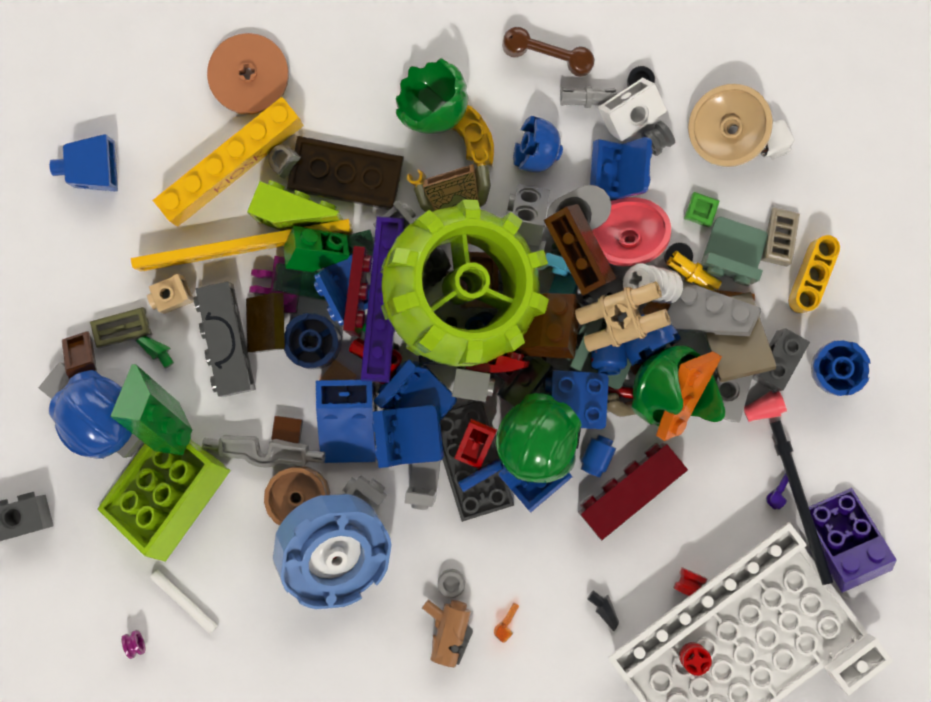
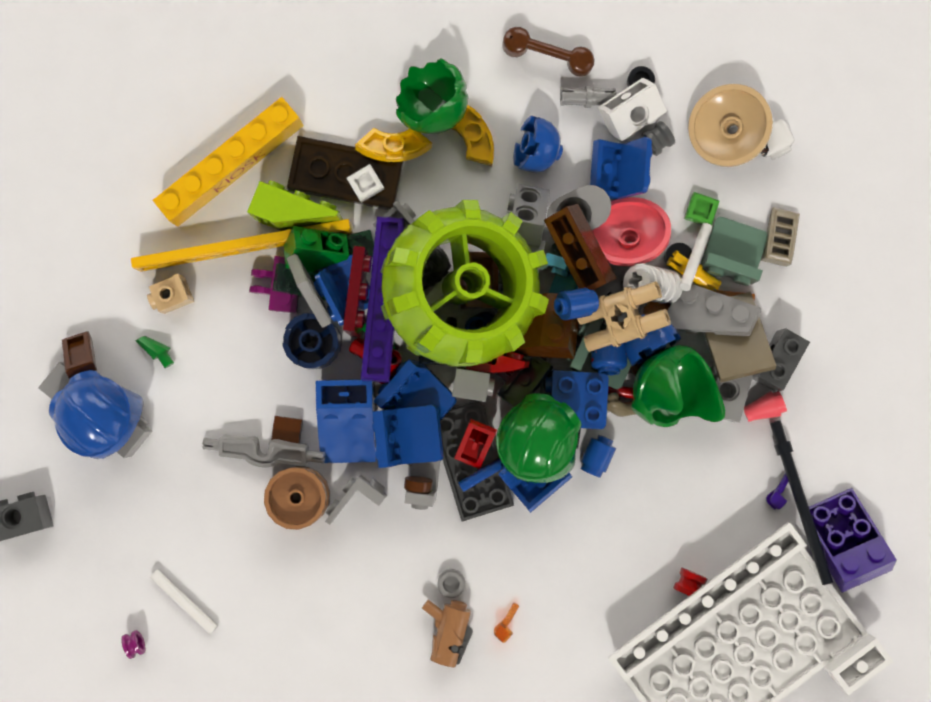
blue torso [49,134,118,192] -> none
olive tile [90,307,152,348] -> none
lime slope [97,439,231,562] -> none
green slope [110,364,192,455] -> none
dark grey brick [193,281,256,397] -> none
nougat piece [207,33,289,114] -> none
dark brown tile [246,293,285,353] -> none
light grey tile [268,144,301,179] -> none
medium blue piece [273,494,392,609] -> none
clear orange tile [319,360,358,381] -> none
torso [407,150,491,212] -> none
dark red brick [578,443,688,541] -> none
black bar [587,590,619,631] -> none
orange wing [656,351,722,441] -> none
red wheel [679,642,712,676] -> none
yellow beam [788,235,840,313] -> none
blue cylinder [811,340,871,396] -> none
none -> light grey tile [286,254,331,328]
none -> white tile [347,164,384,203]
none -> yellow tile [355,128,432,162]
none -> reddish brown tile [404,476,433,493]
none -> blue brick [554,288,599,320]
none -> white bar [679,223,712,291]

